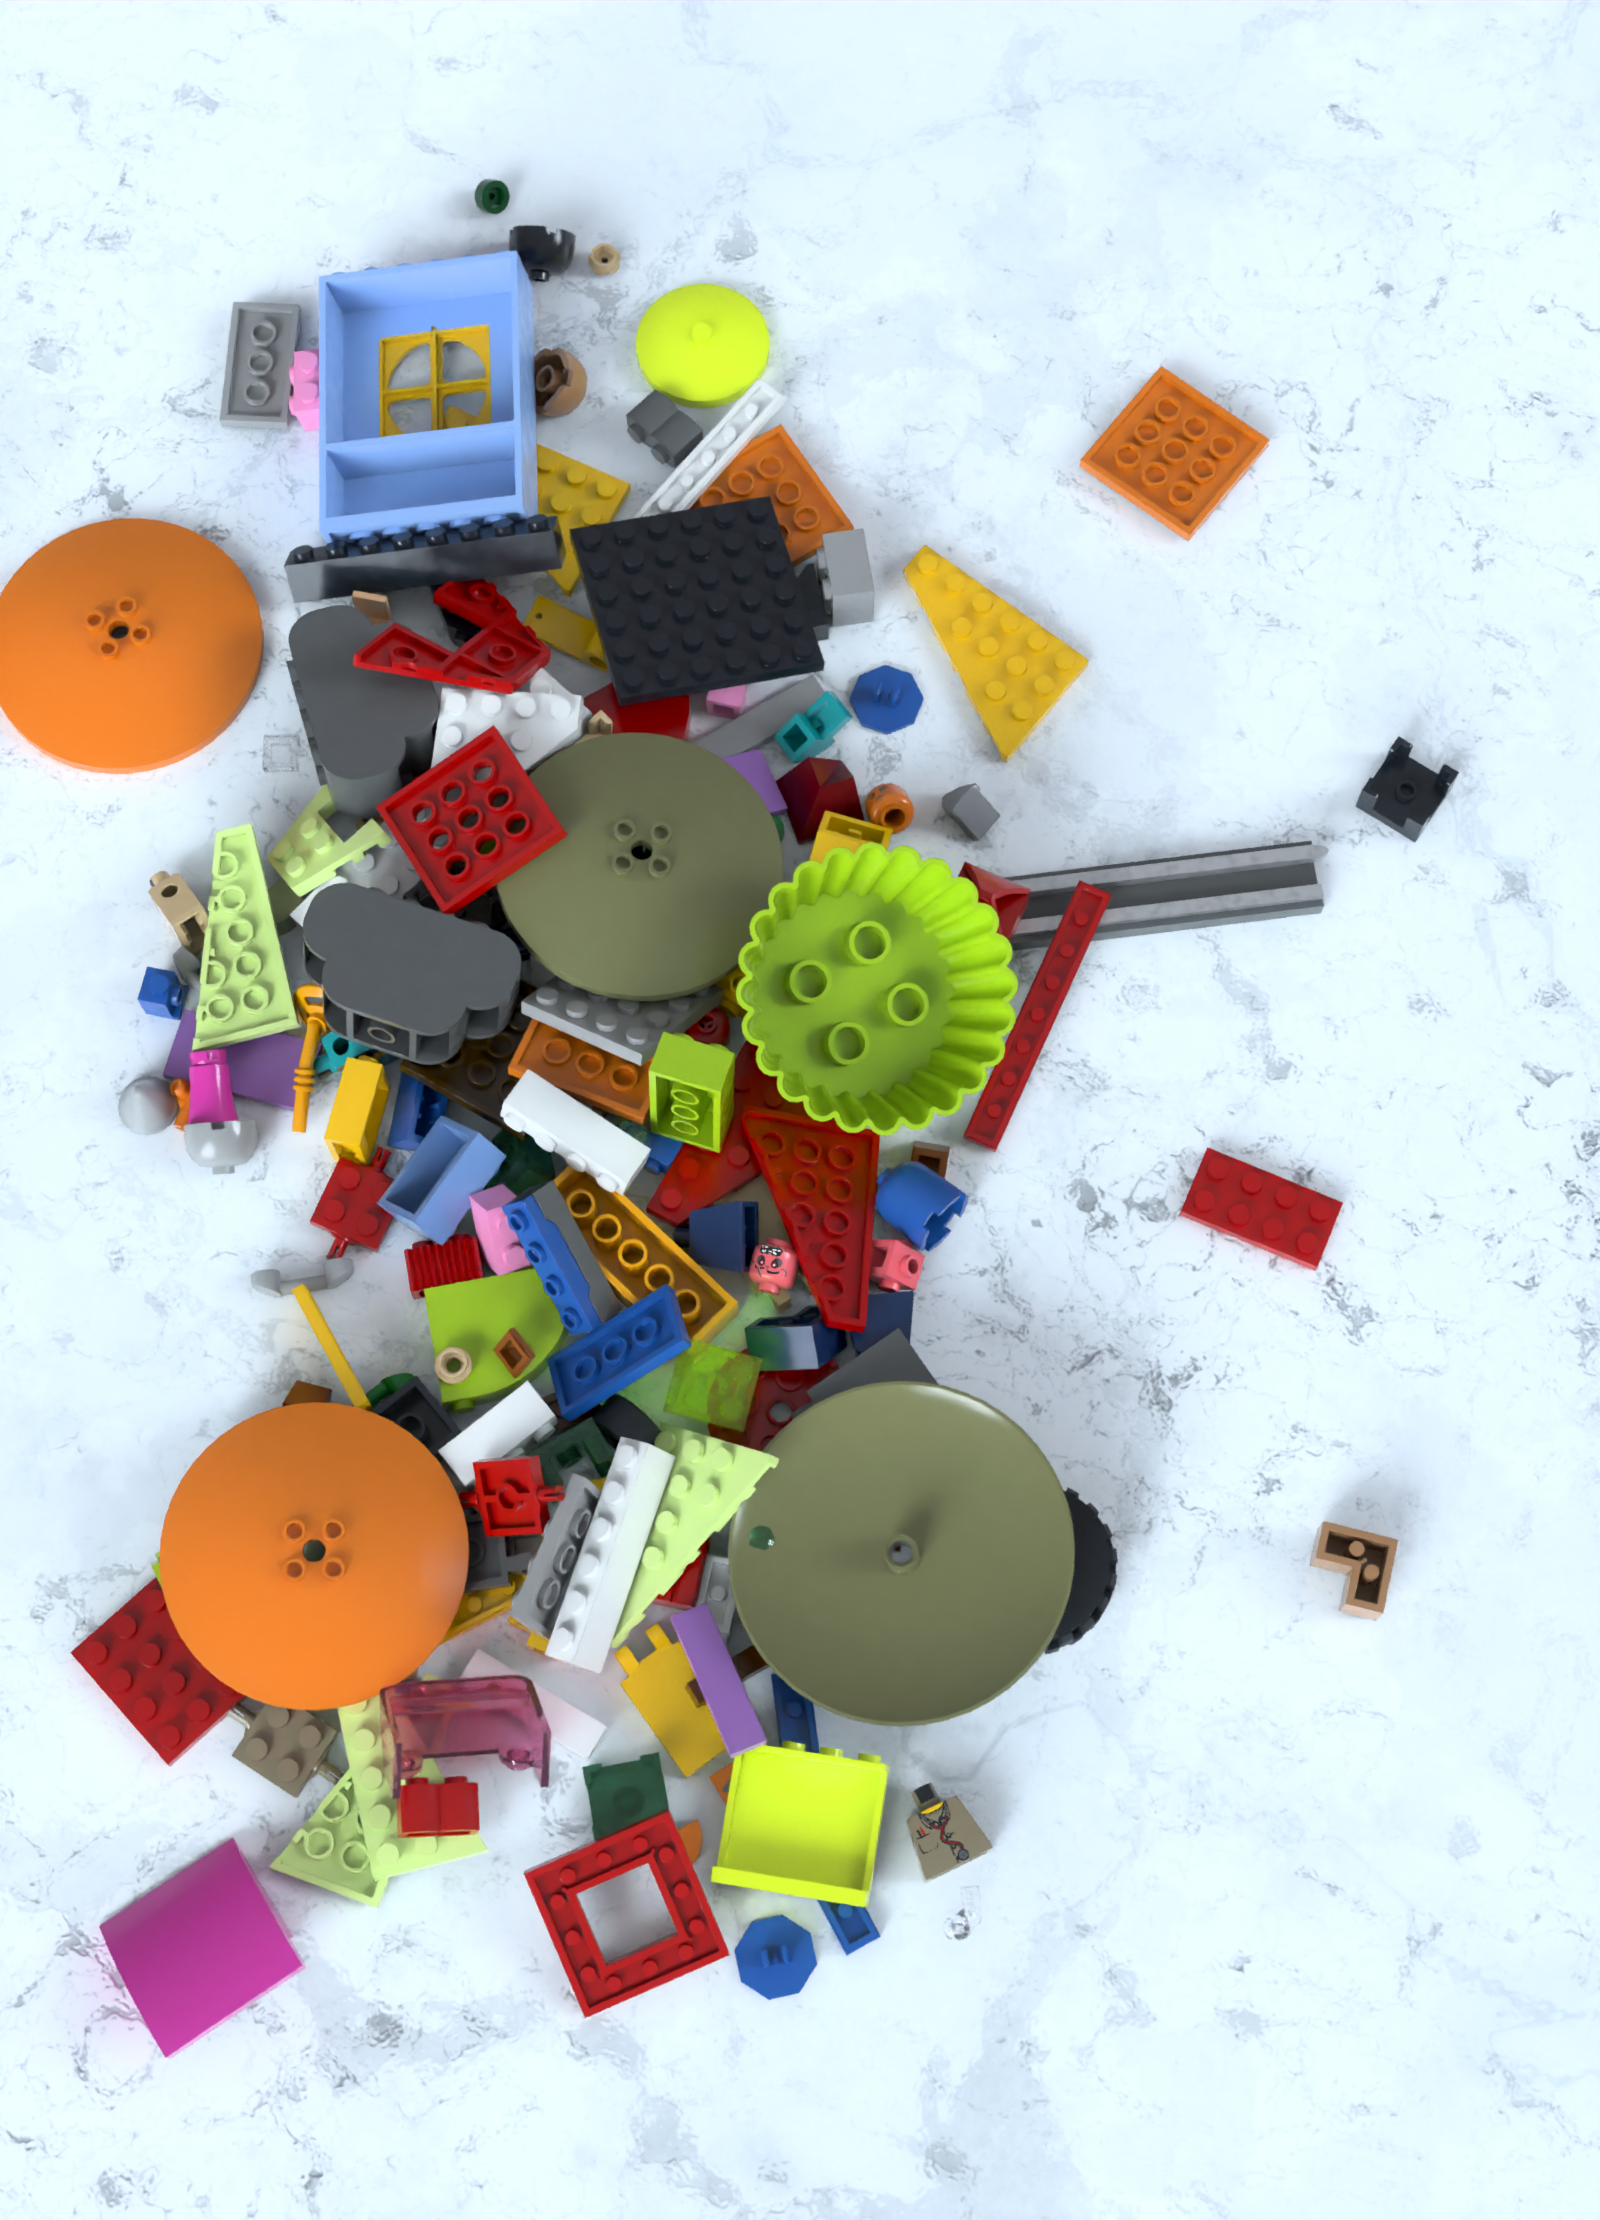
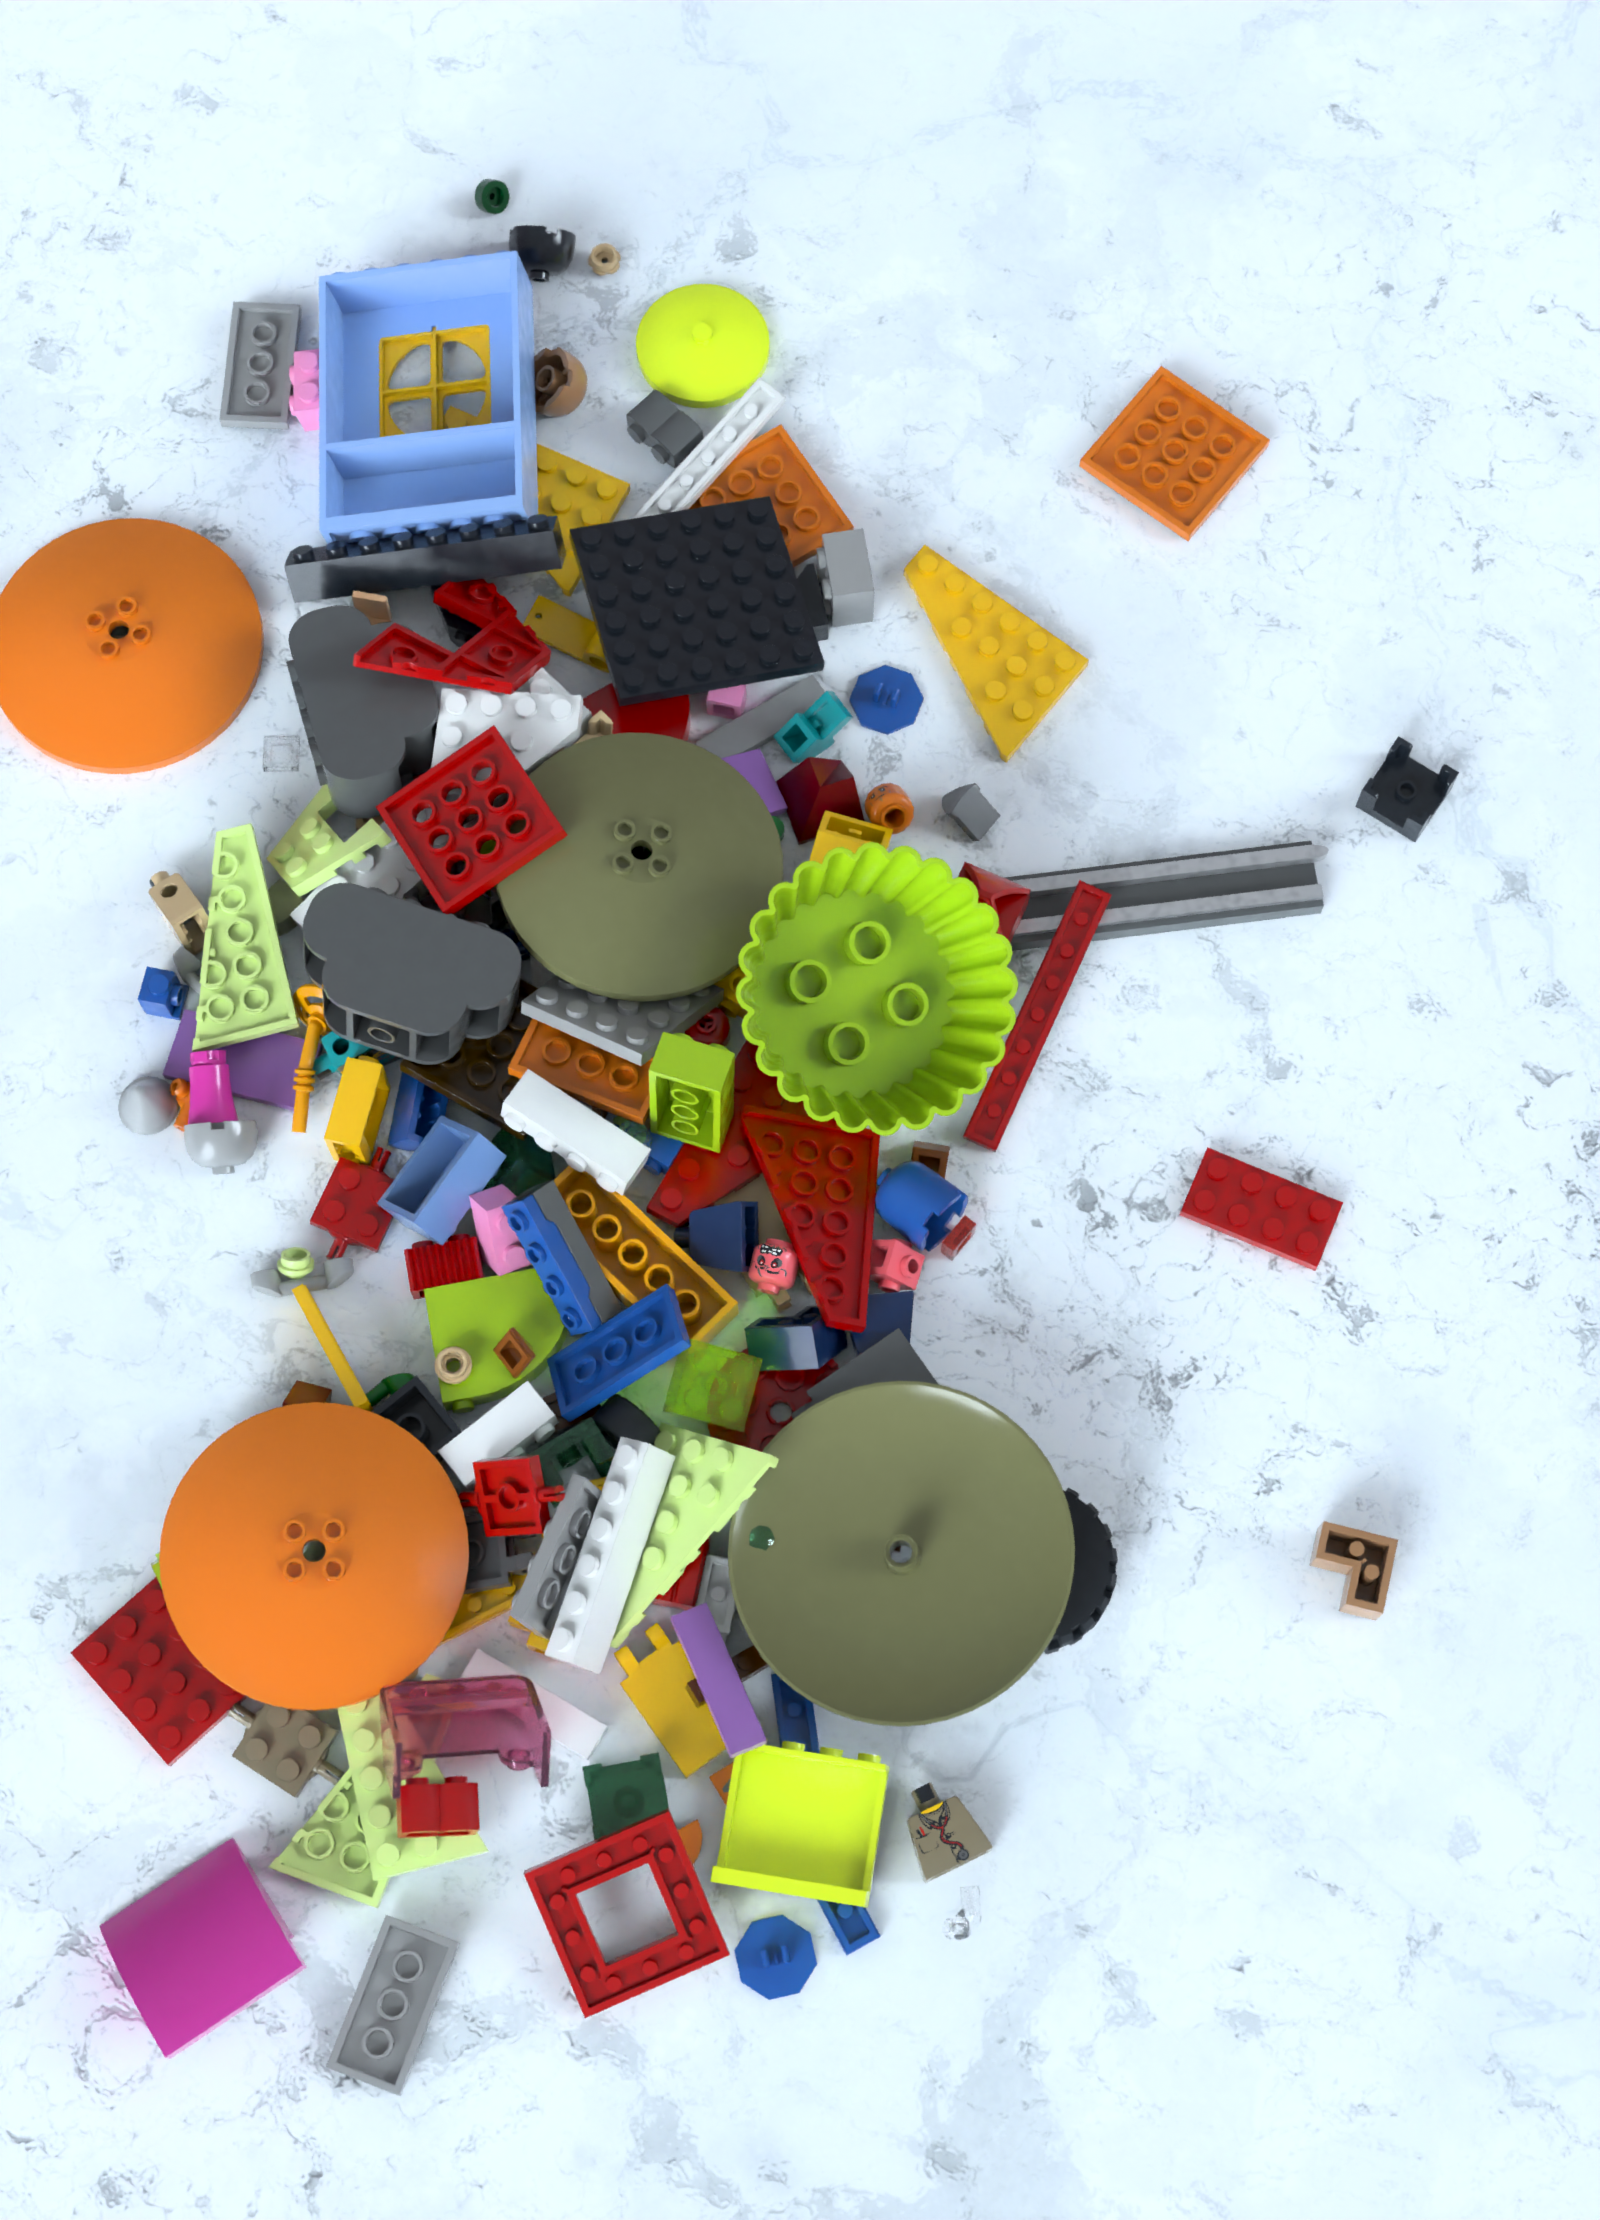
none -> yellowish green plate [277,1247,314,1279]
none -> light grey plate [326,1915,460,2096]
none -> clear red tile [941,1215,976,1261]

